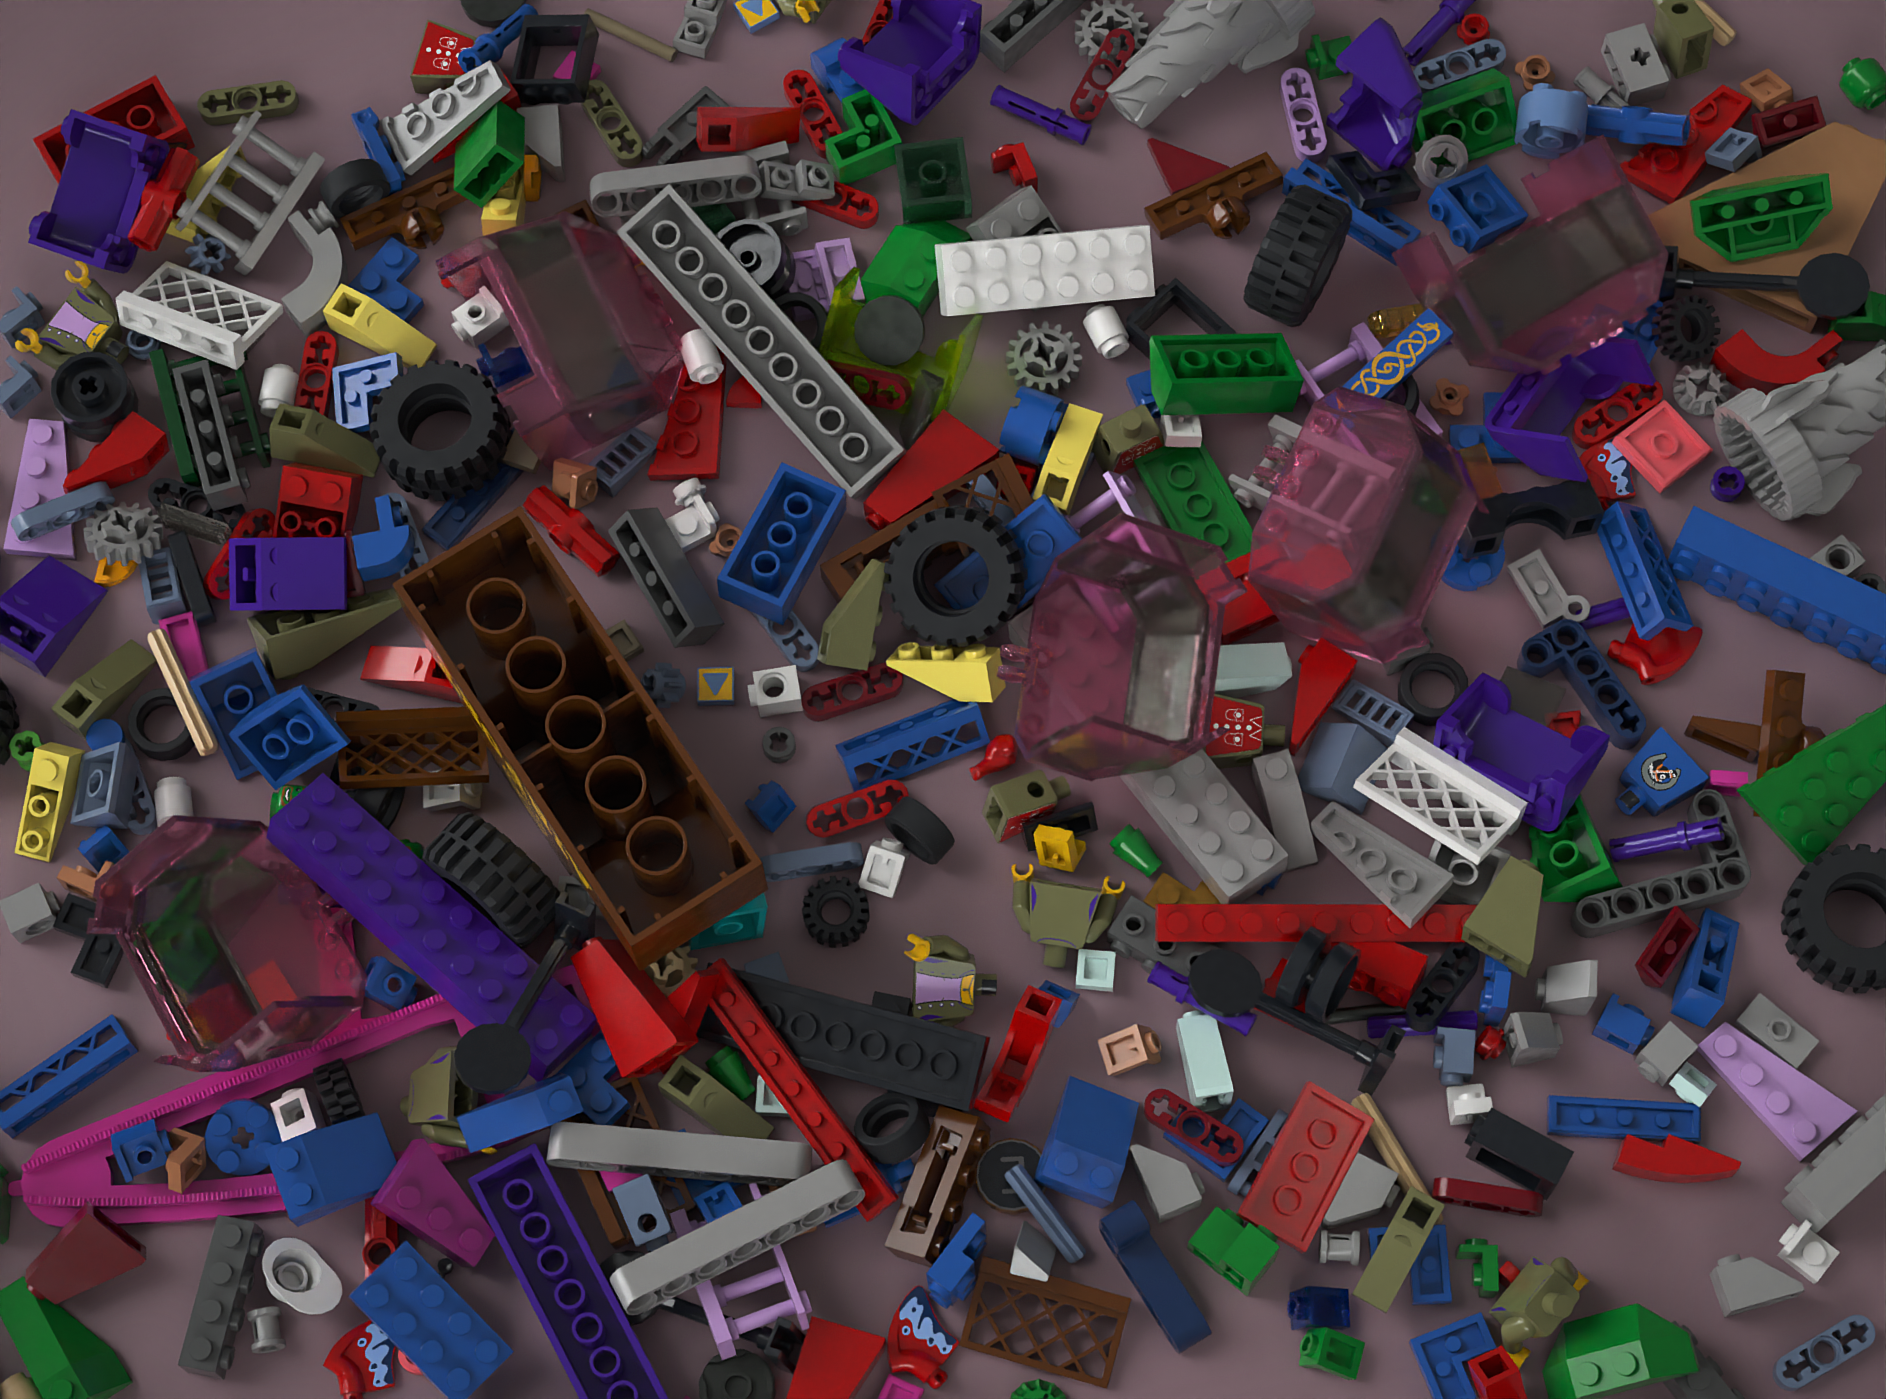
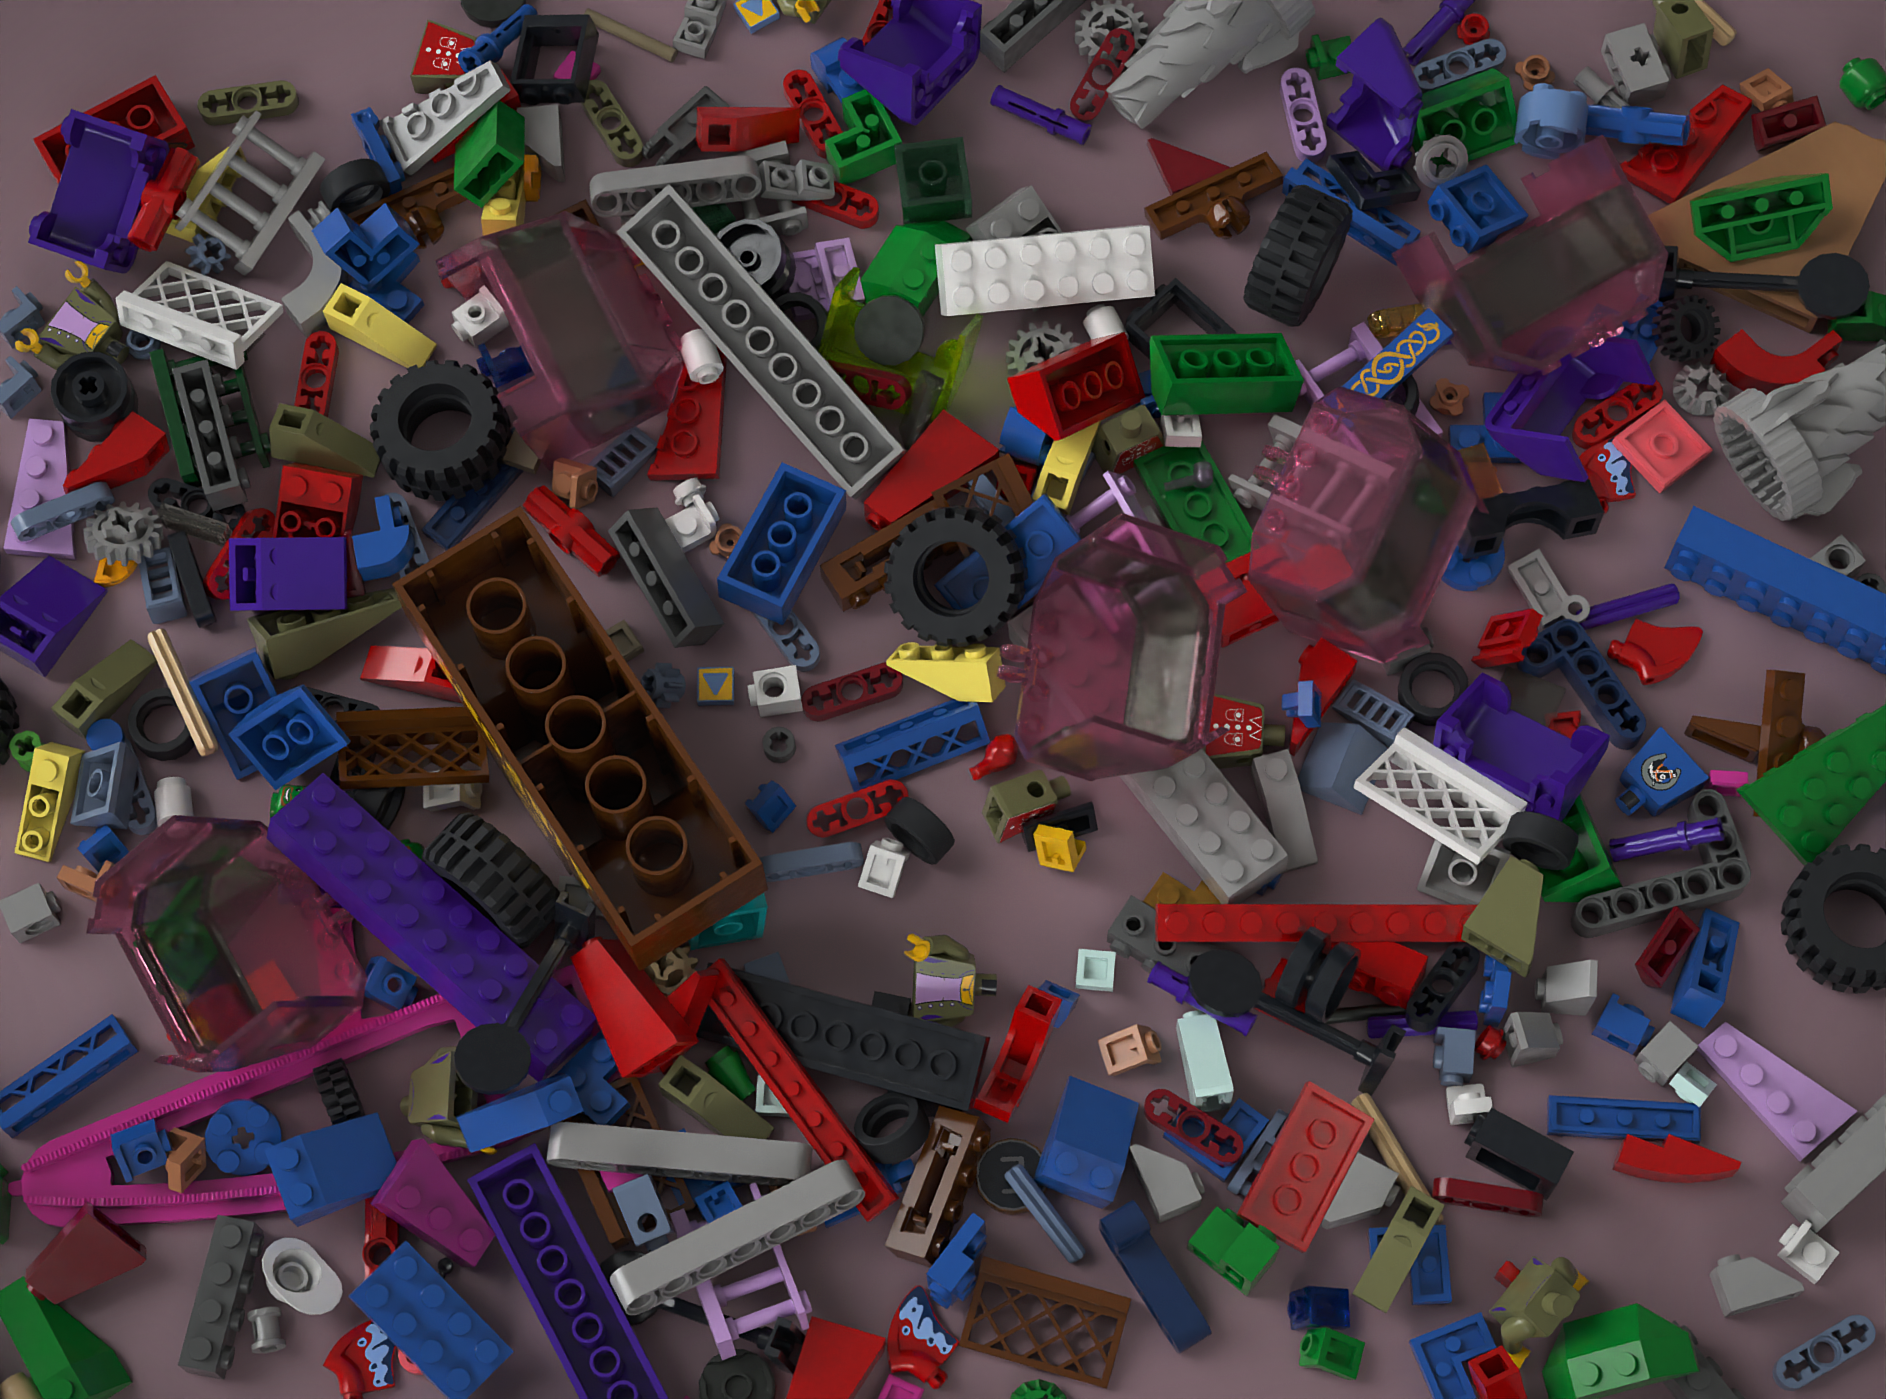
black plate [53,893,138,988] -> none
dark pink tile [158,611,209,680] -> none
white brick [258,364,299,418] -> none
white brick [270,1088,326,1142] -> none
plate [332,352,404,434] -> none
red tile [726,376,762,408] -> none
black tyre [802,876,870,948] -> none
olive slope [817,559,889,671] -> none
red bracket [991,142,1038,193] -> none
light grey slope [1010,1221,1057,1282] -> none
olive torso [1011,863,1125,968] -> none
green cone [1109,823,1163,878] -> none
light aqua slope [1176,642,1293,708] -> none
light grey wing [1310,801,1454,928] -> none
light grey bush [1319,1230,1360,1266] -> none
green bracket [1455,1238,1499,1298] -> none
blue fence [1597,501,1694,641] -> none
sand blue bracket [1705,127,1763,172] -> none
dark purple bush [1710,466,1745,502] -> none
light grey plate [1735,993,1819,1069] -> none
none -> blue brick [312,203,420,290]
none -> red slope [1007,332,1145,441]
none -> hand [1164,462,1213,491]
none -> blue tile [1282,680,1321,728]
none -> red plate [1471,608,1543,668]
none -> black tyre [1502,811,1578,870]

